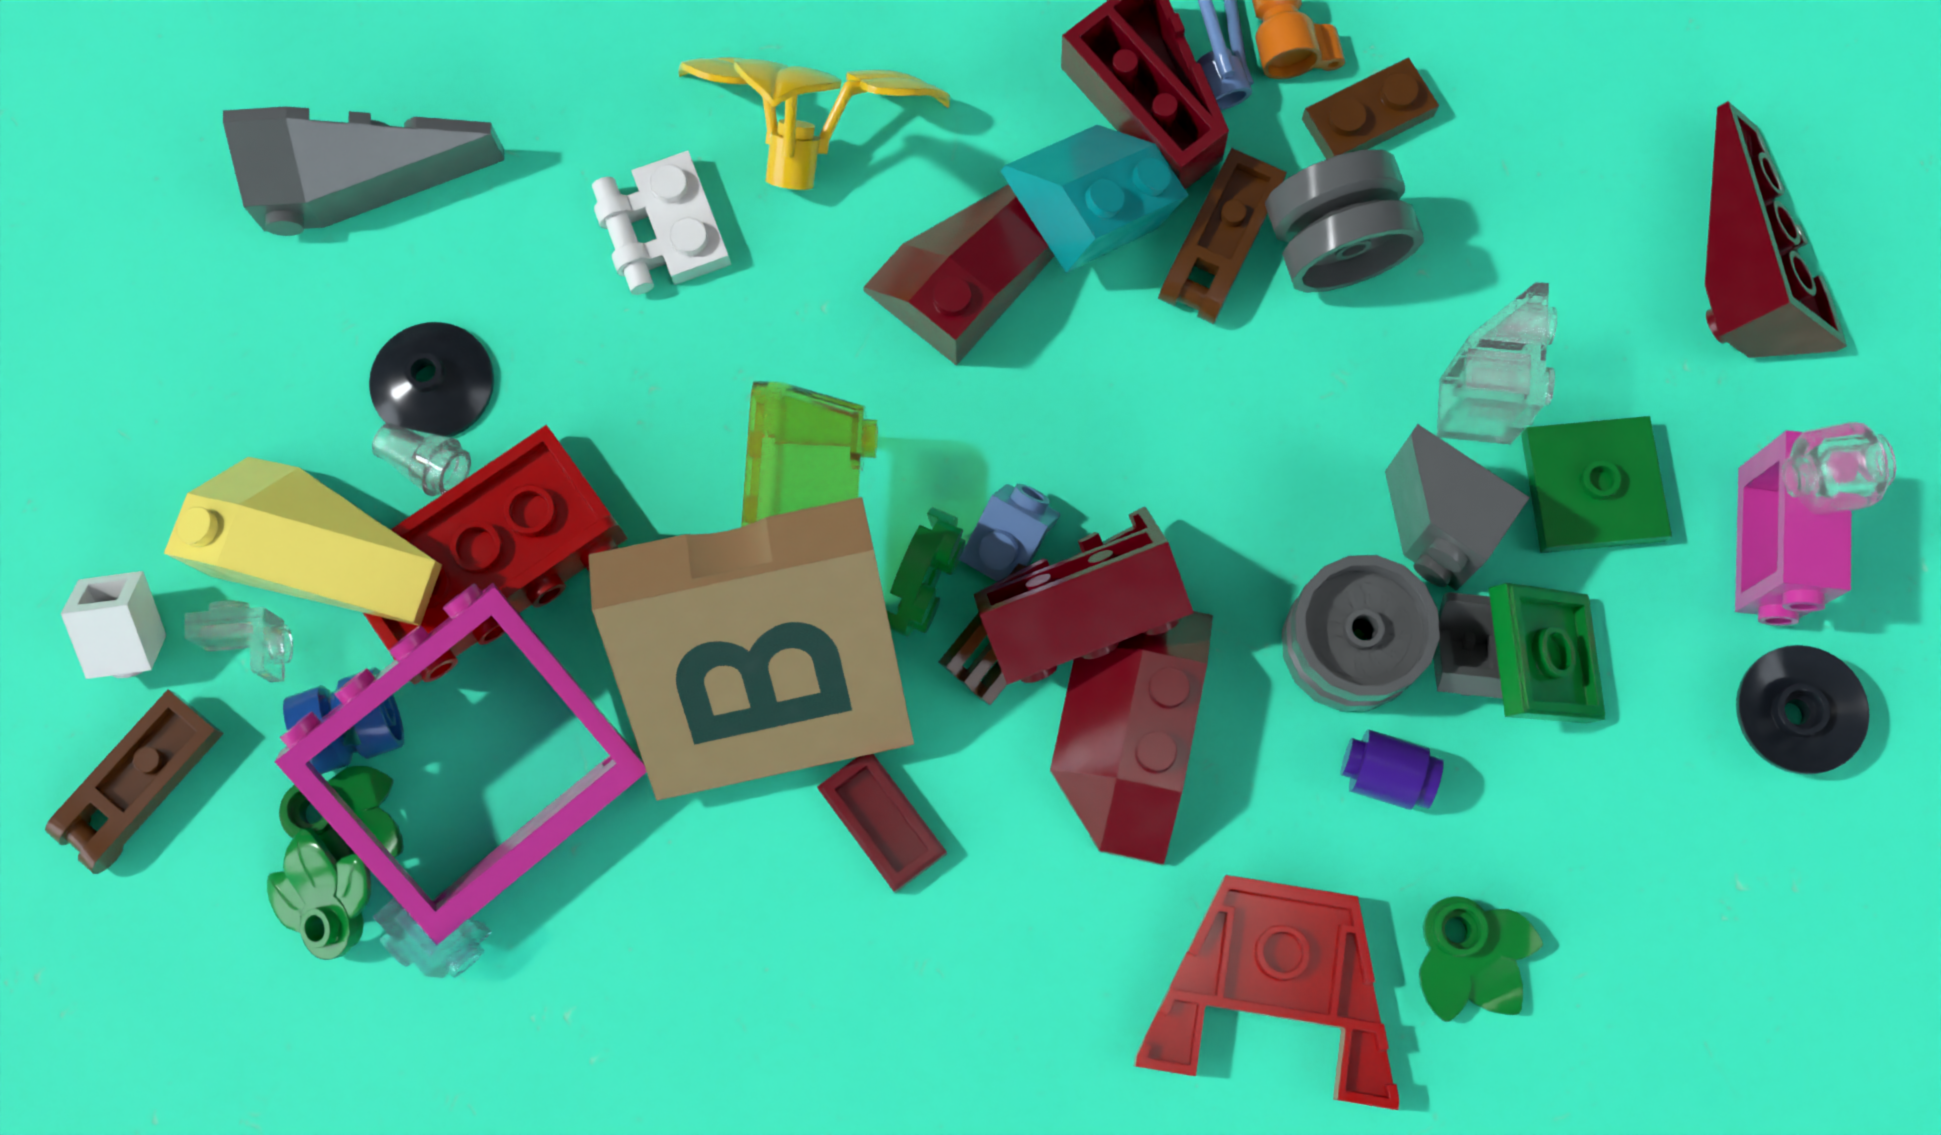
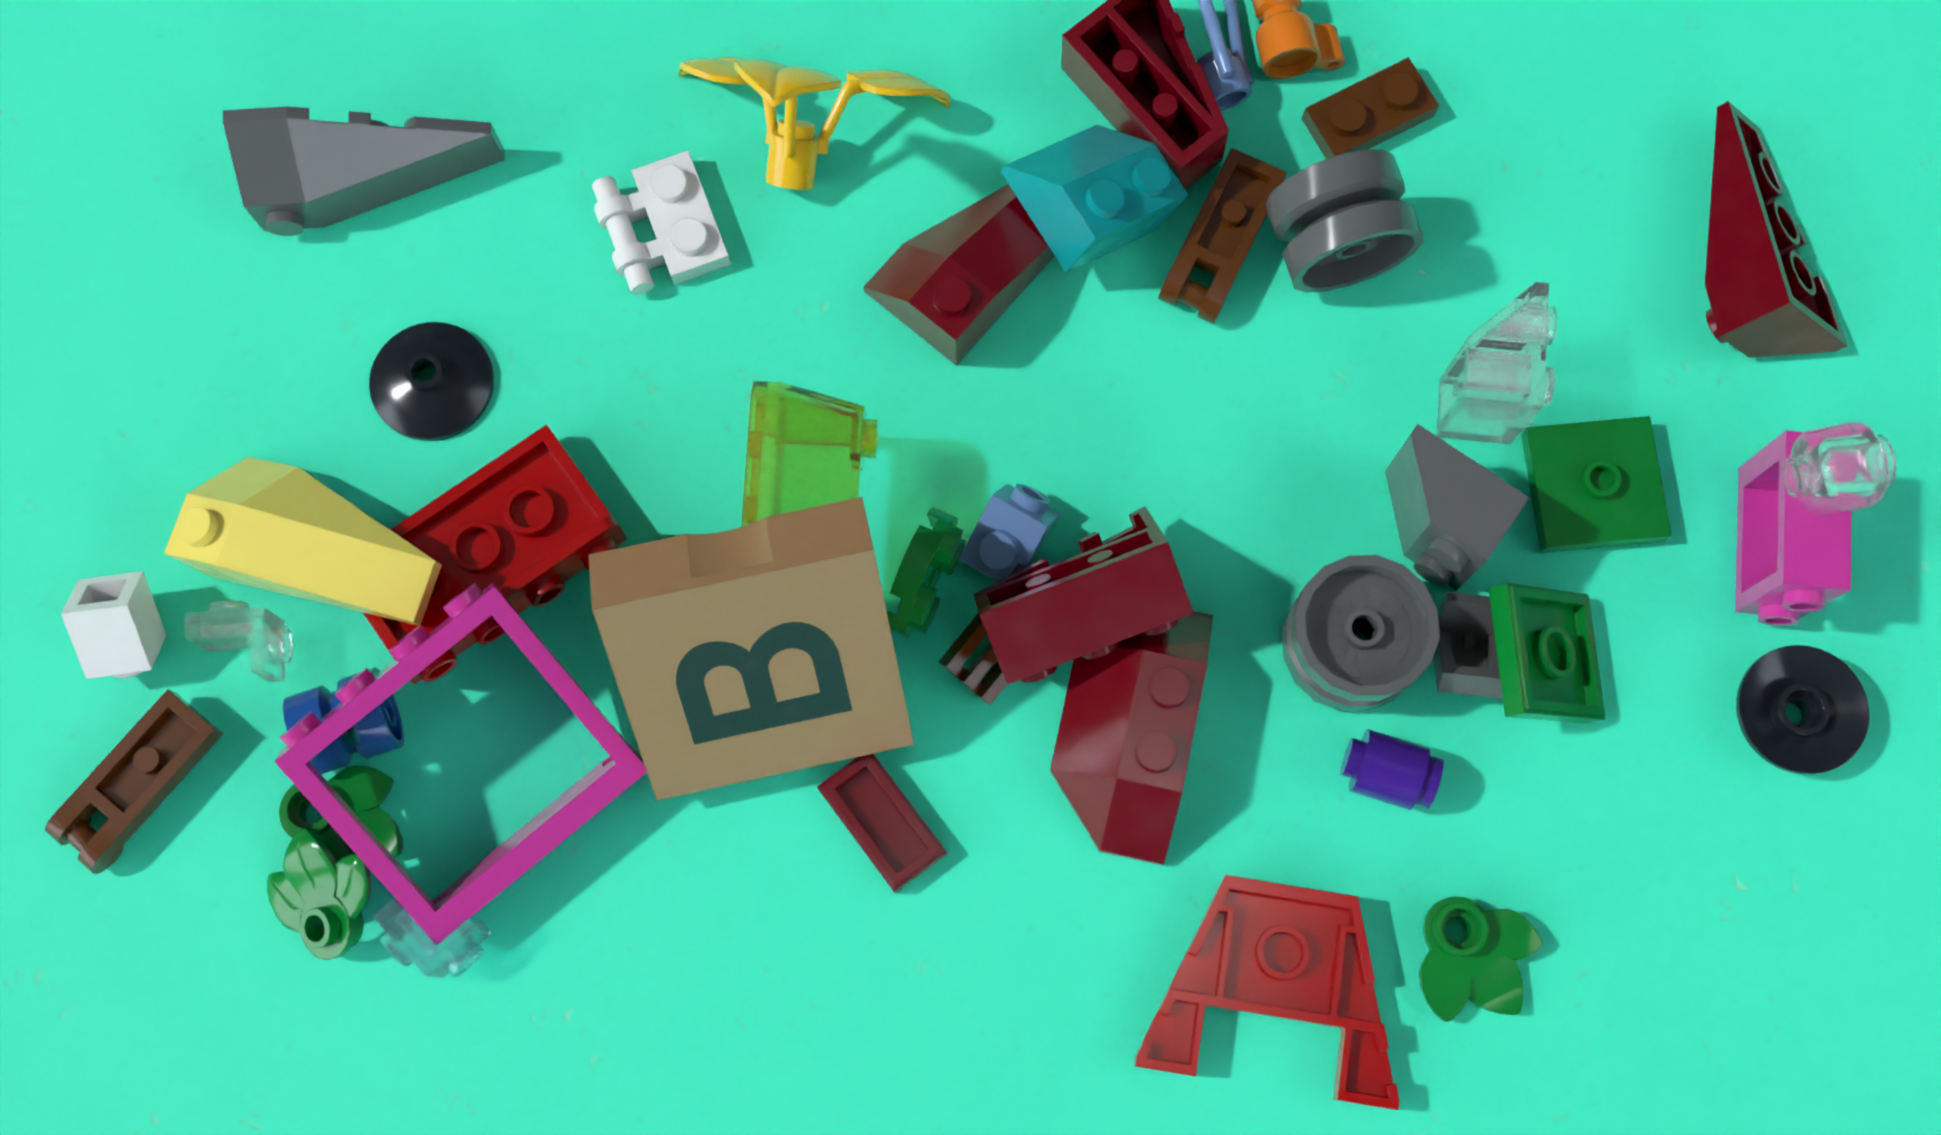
clear cone [372,423,471,496] -> none

